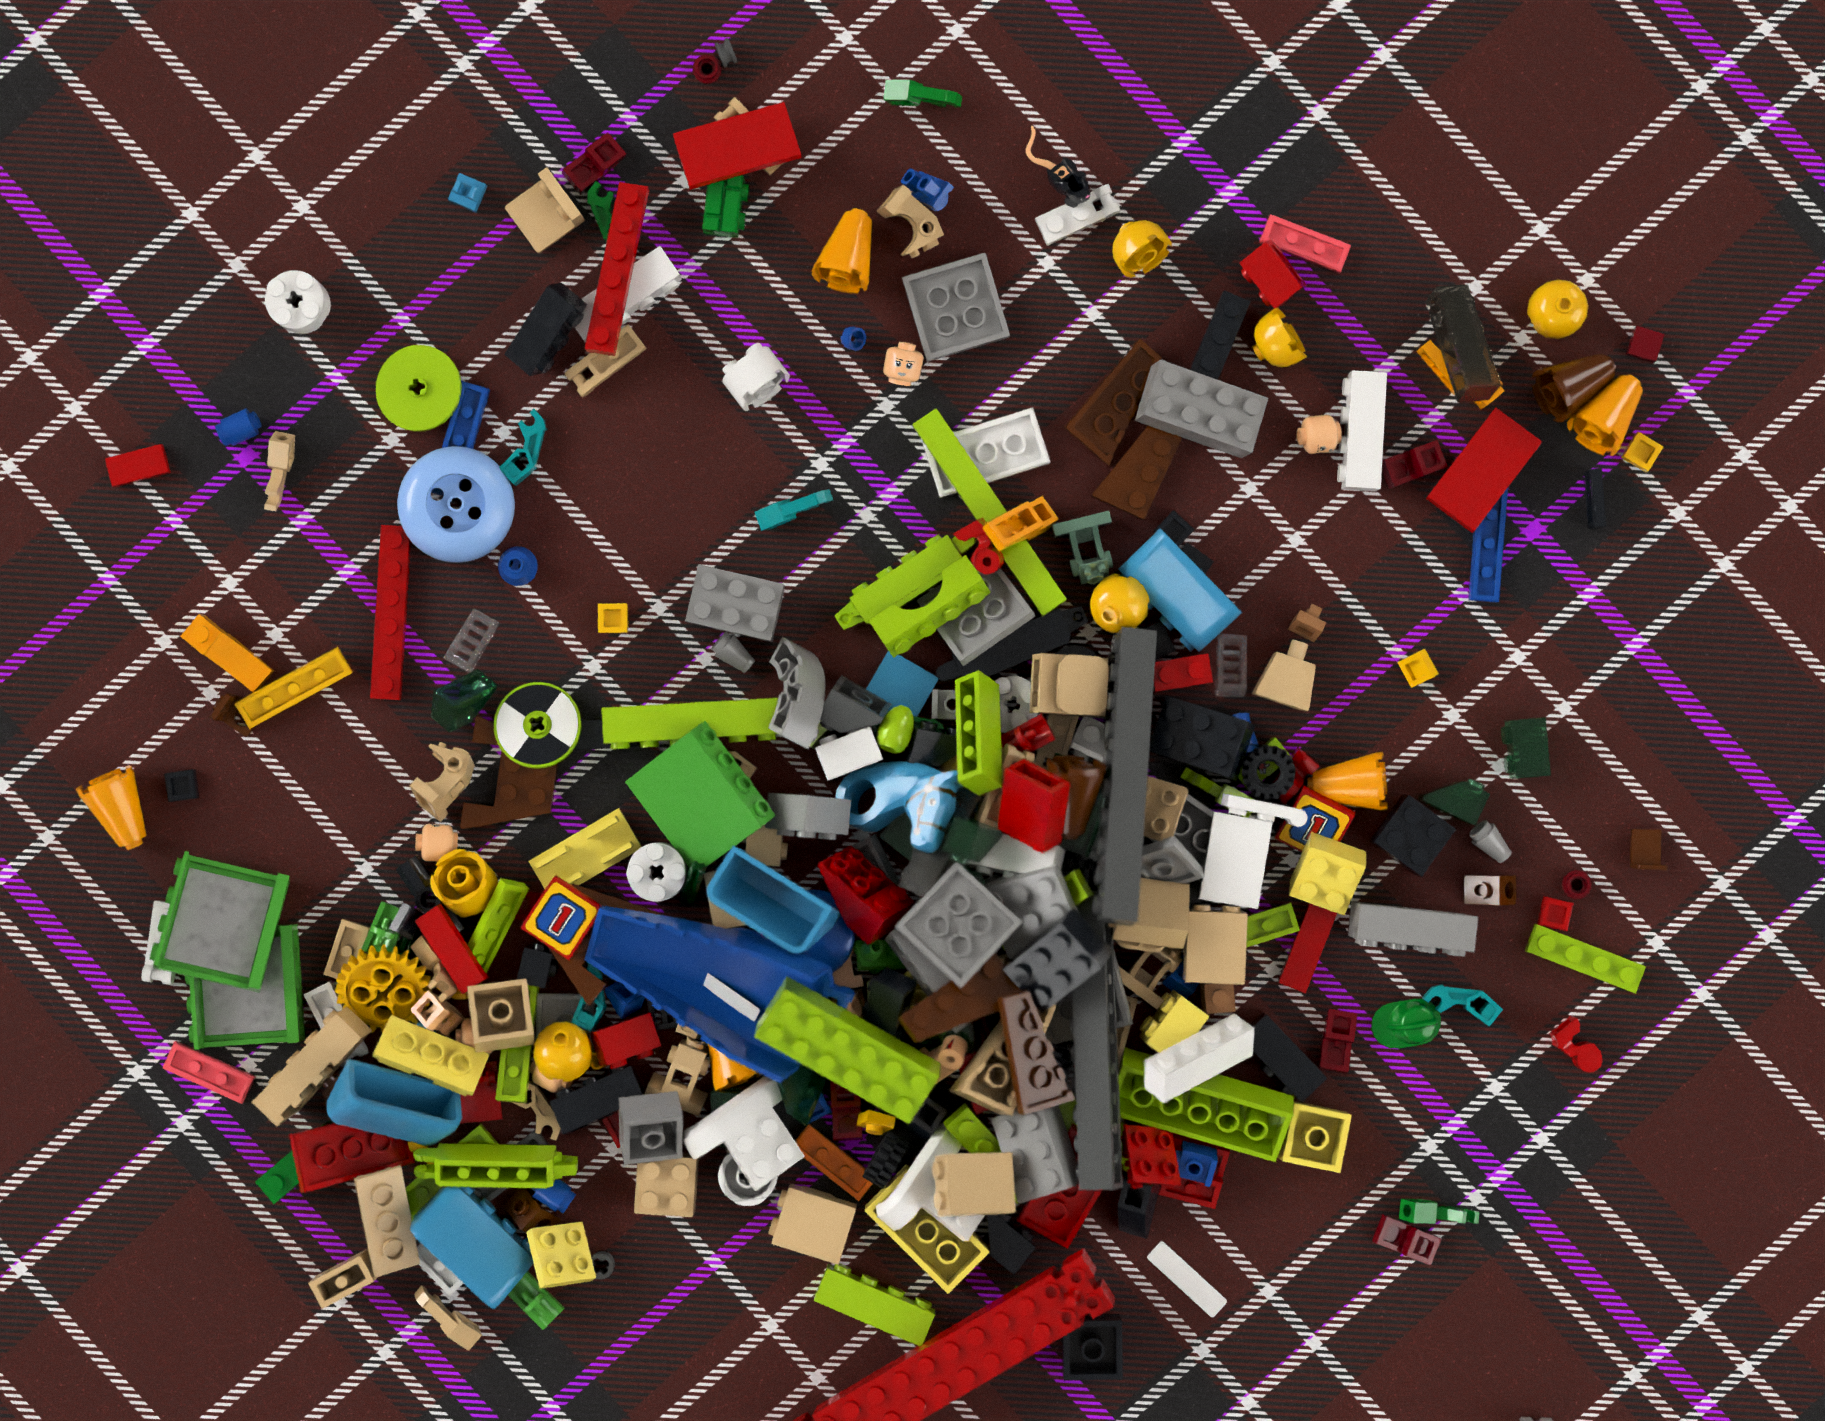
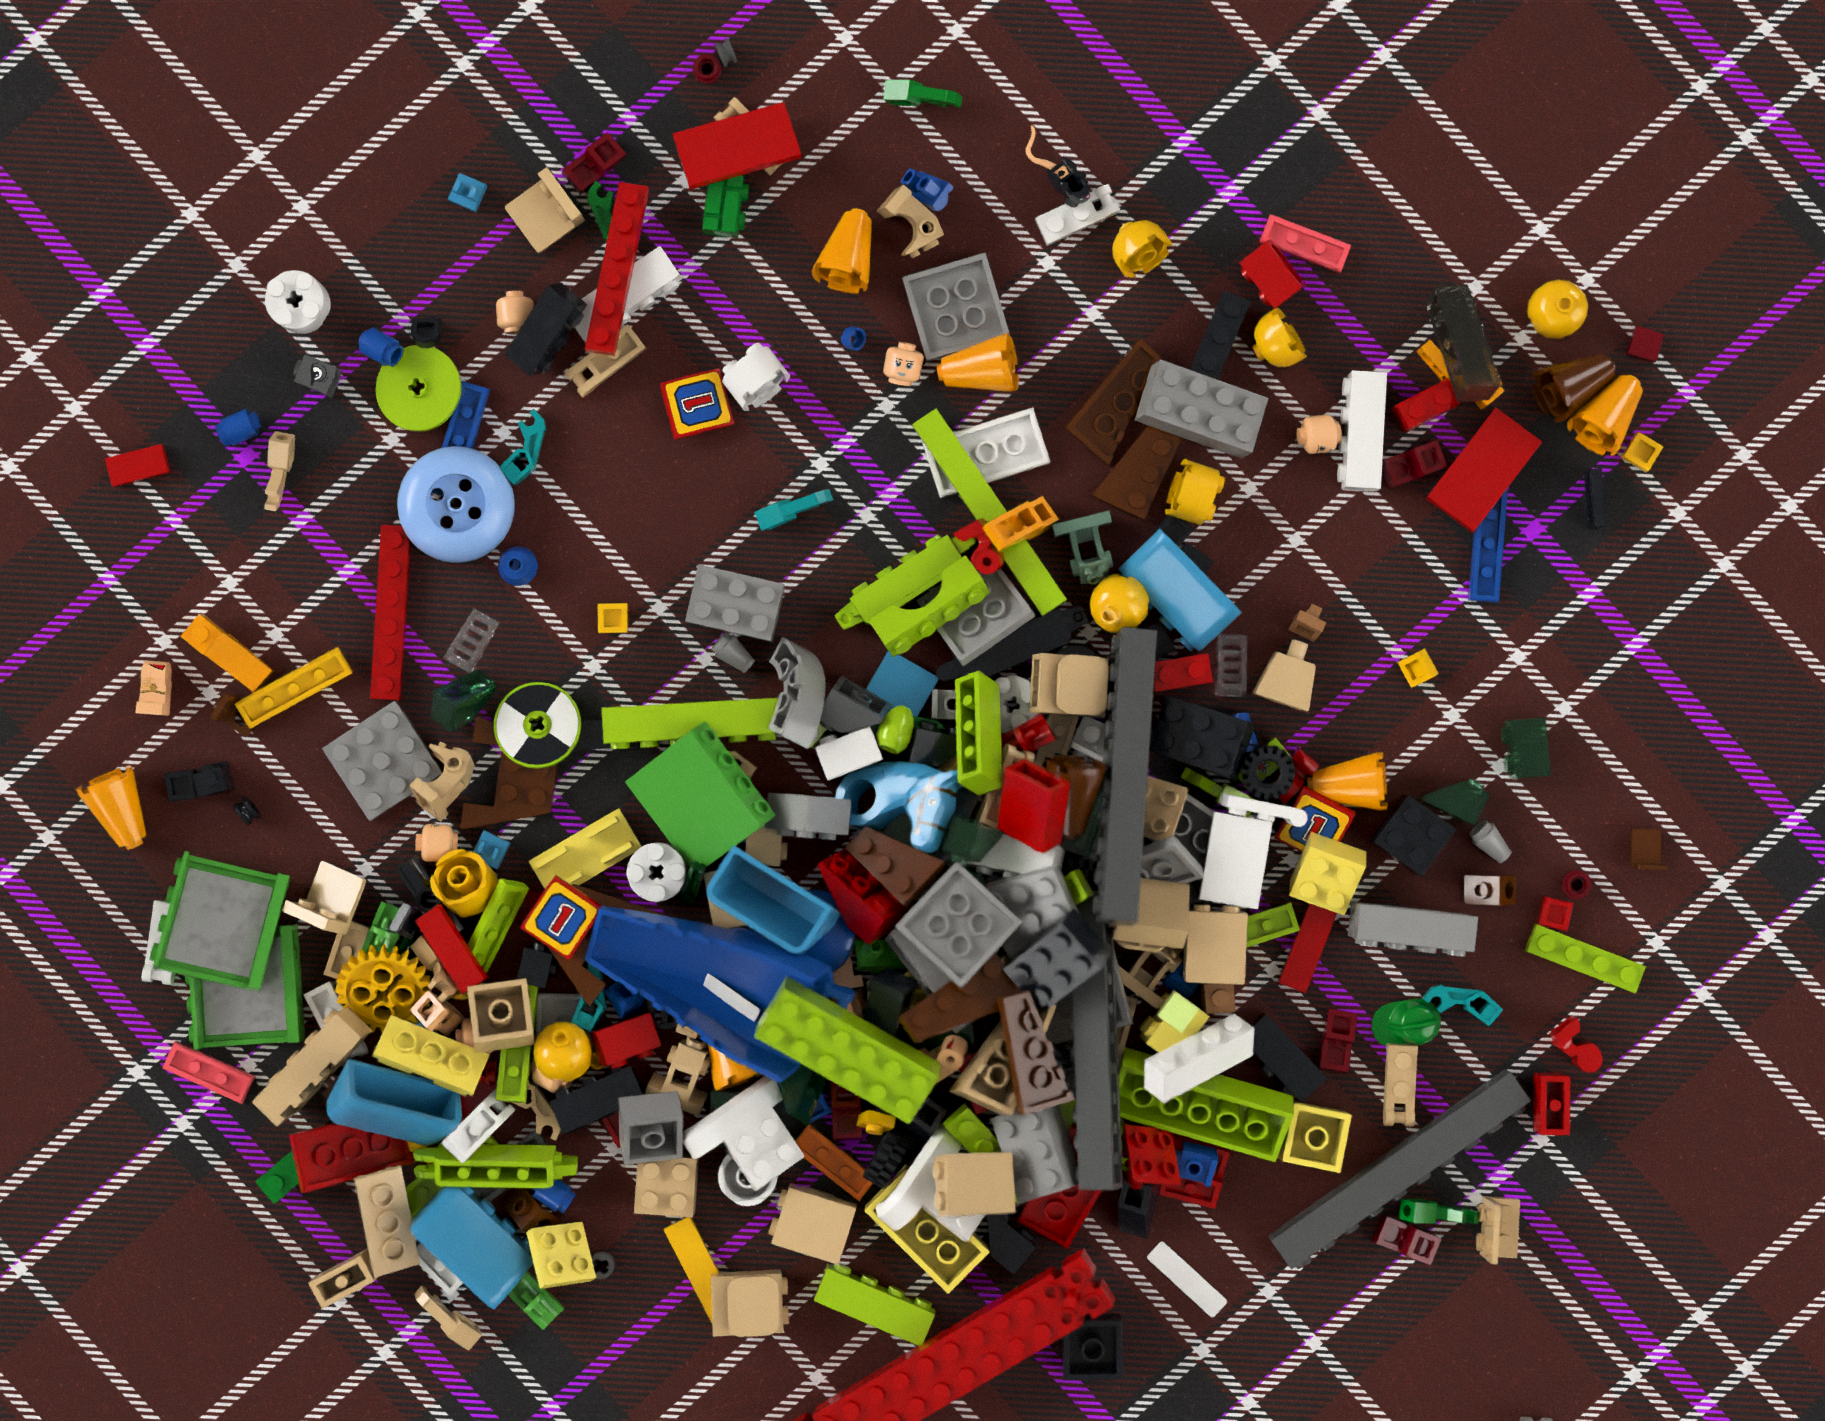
none -> light nougat leg [135,660,172,716]
none -> black brick [192,761,235,797]
none -> black bush [233,796,261,826]
none -> bracket [282,861,366,935]
none -> dark grey brick [293,355,343,398]
none -> light grey plate [322,700,443,821]
none -> blue brick [358,328,403,367]
none -> black tile [411,318,442,348]
none -> white plate [442,1090,516,1164]
none -> dark azure tile [473,830,511,869]
none -> light nougat head [496,291,534,335]
none -> slope [659,368,735,440]
none -> yellow tile [664,1217,719,1323]
none -> tan brick [711,1269,789,1337]
none -> reddish brown wing [845,826,947,908]
none -> light orange cone [937,333,1019,392]
none -> yellowish green tile [1157,991,1199,1033]
none -> yellow brick [1165,459,1225,525]
none -> dark grey brick [1268,1069,1531,1270]
none -> tan plate [1383,1043,1418,1127]
none -> red brick [1391,378,1461,433]
none -> tan bracket [1476,1196,1520,1264]
none -> red brick [1533,1072,1570,1135]

